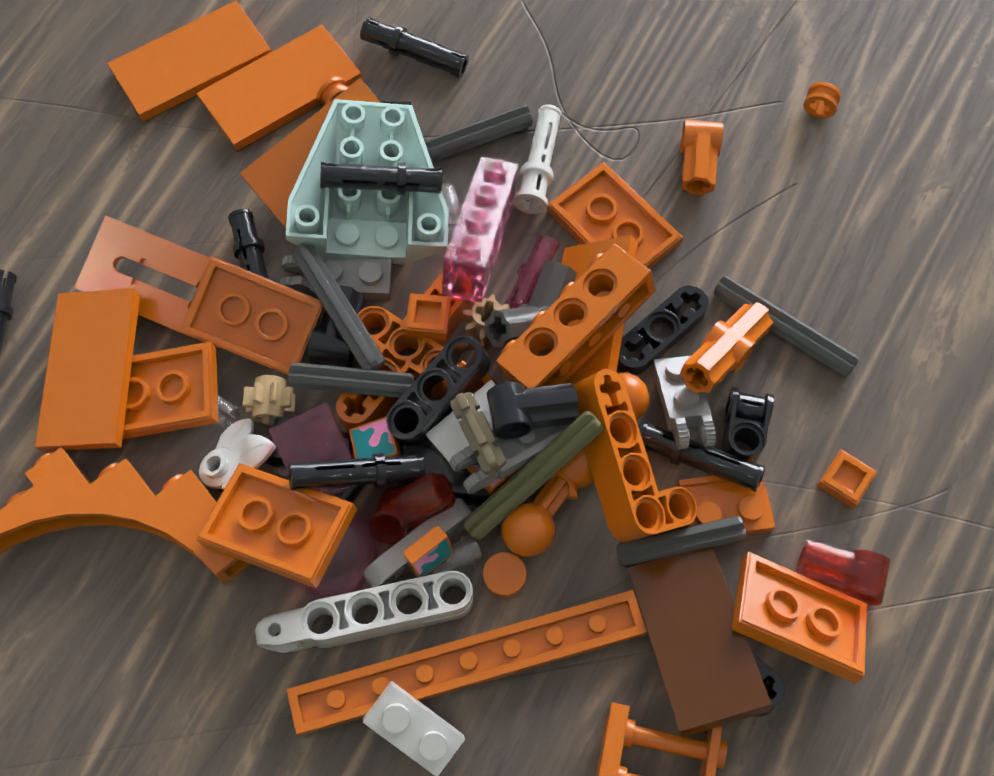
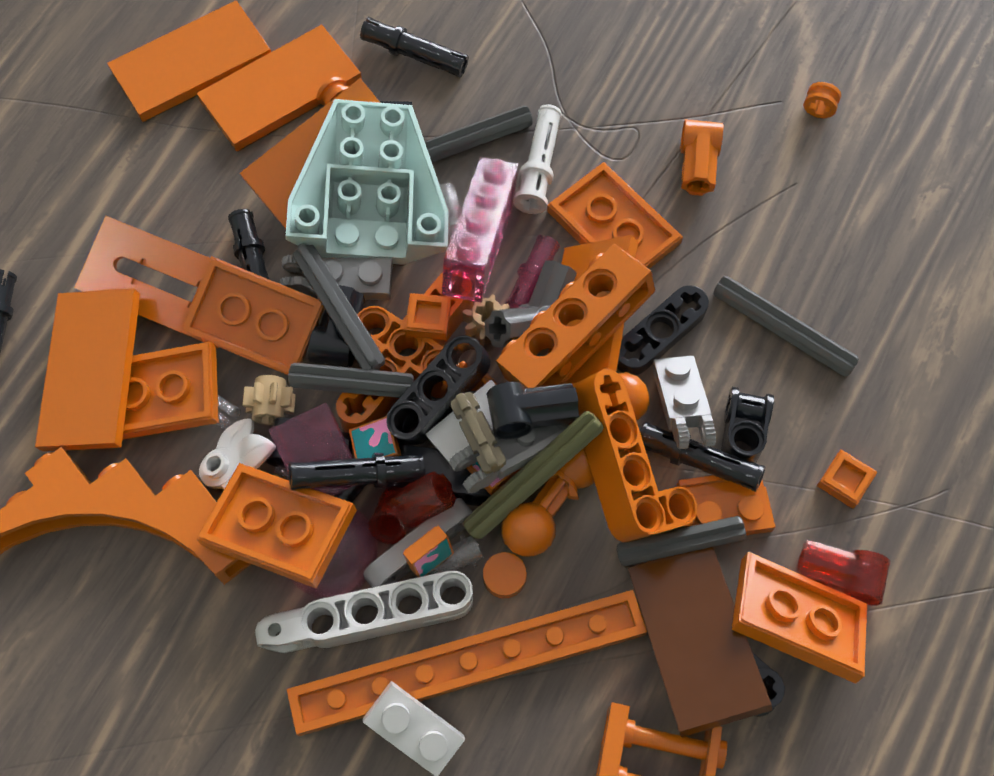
black pin [320,162,442,195] -> none
orange piece [680,302,773,394] -> none

